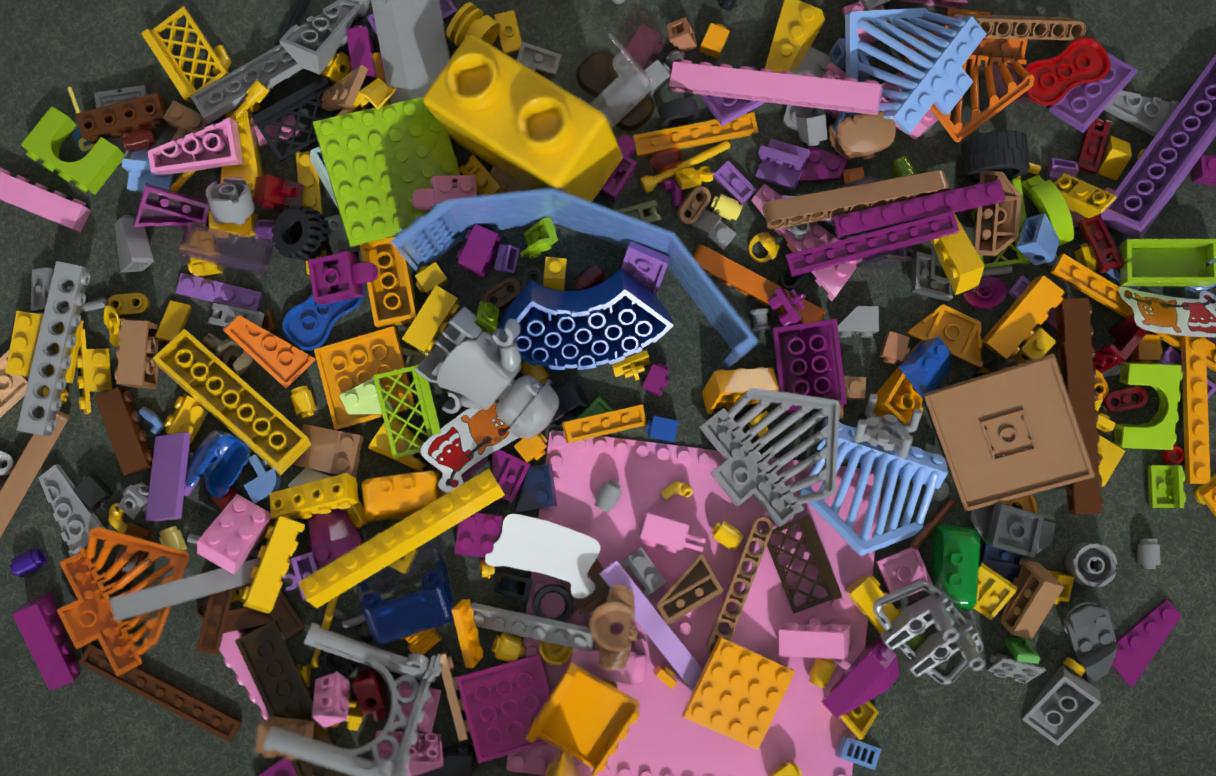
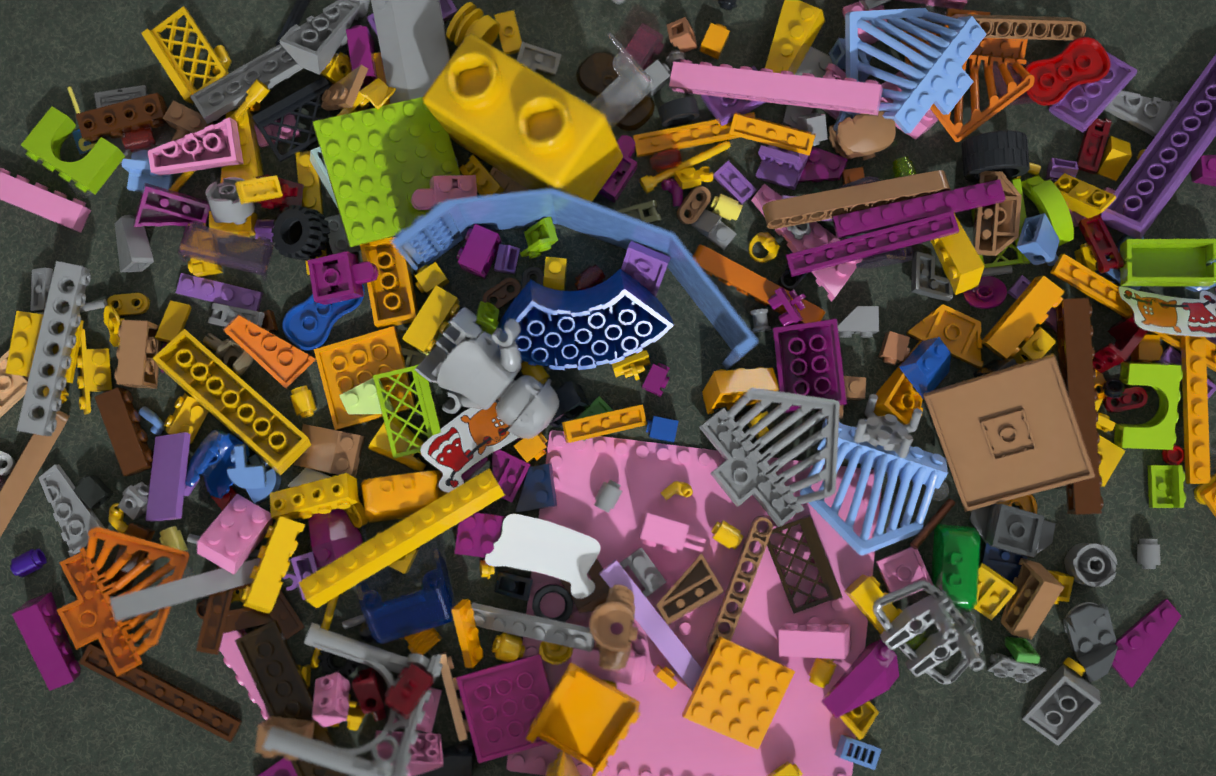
none -> medium blue brick [227,444,267,489]
none -> yellow plate [235,175,283,204]
none -> dark red brick [384,663,434,720]
none -> light orange plate [729,112,816,156]
none -> black plate [1102,378,1125,398]

